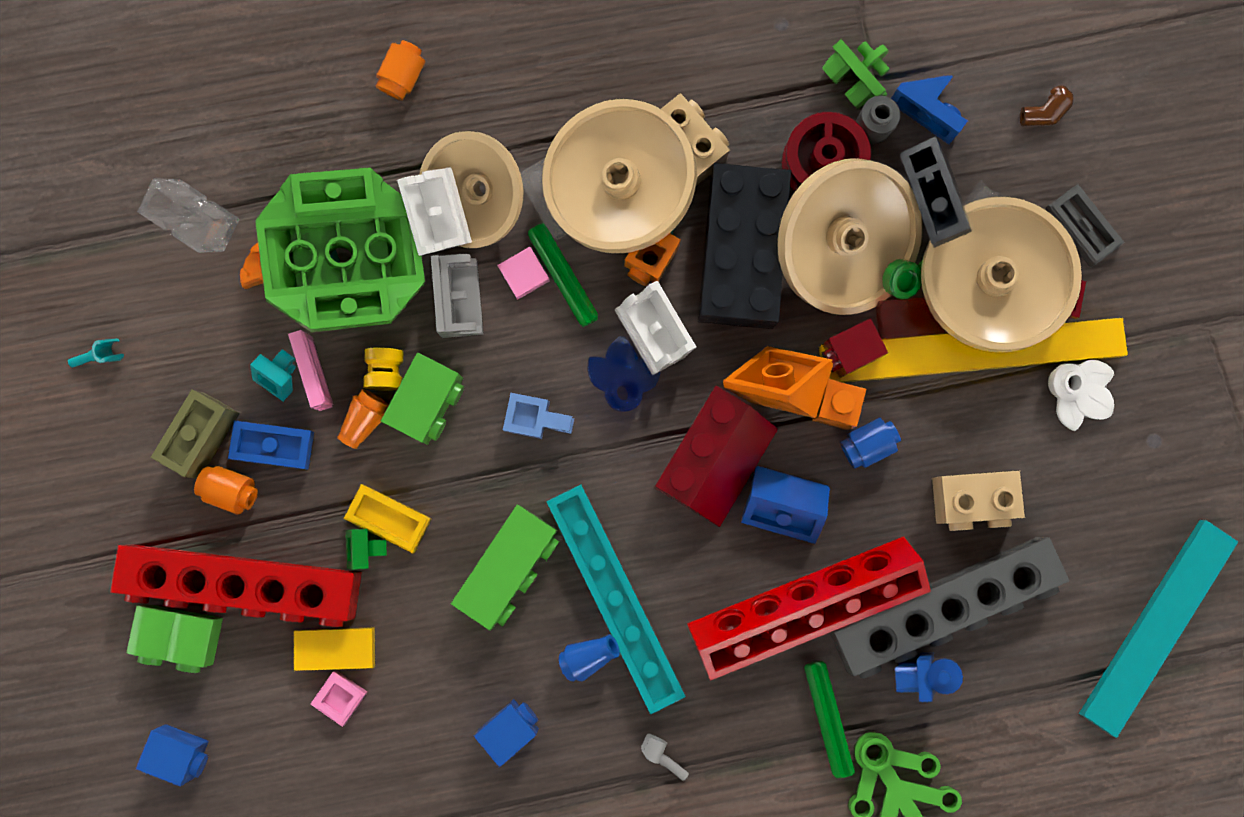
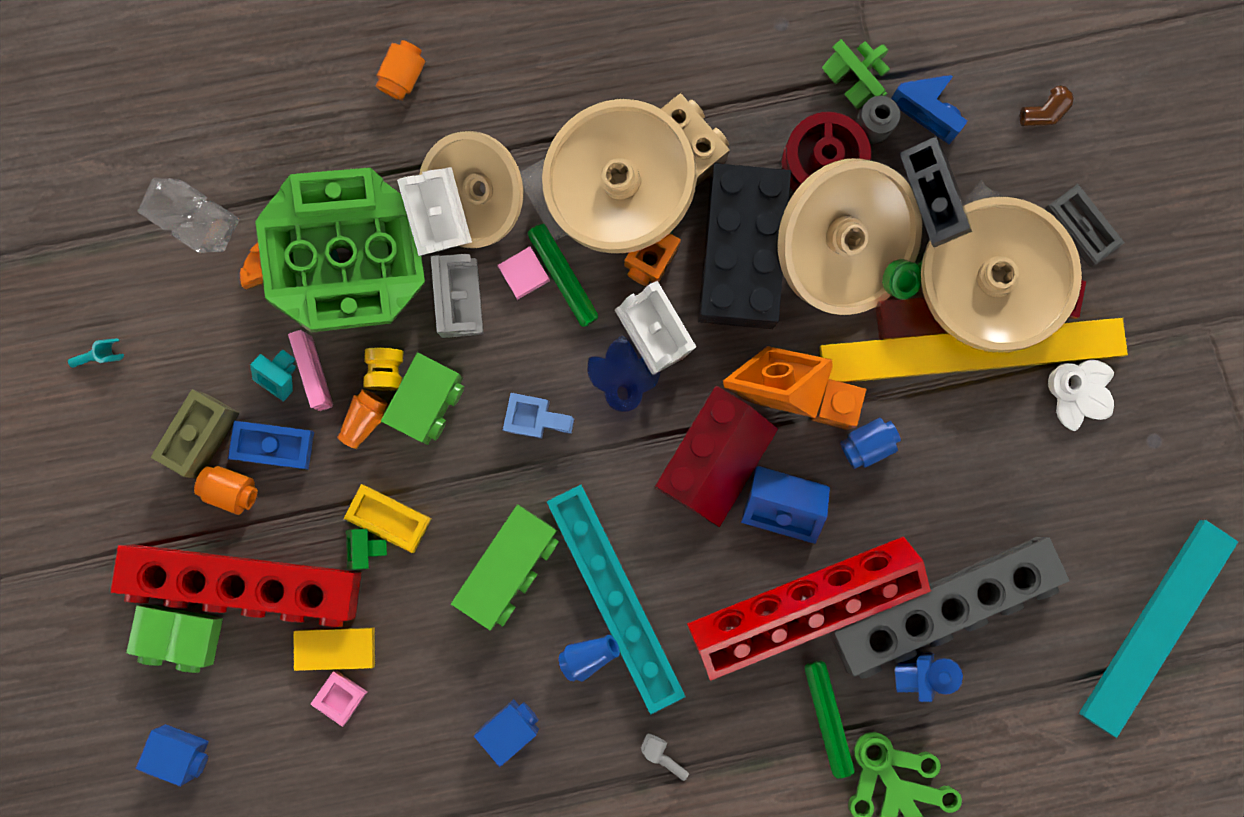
dark red brick [822,318,889,378] -> none
tan brick [932,471,1025,531] -> none

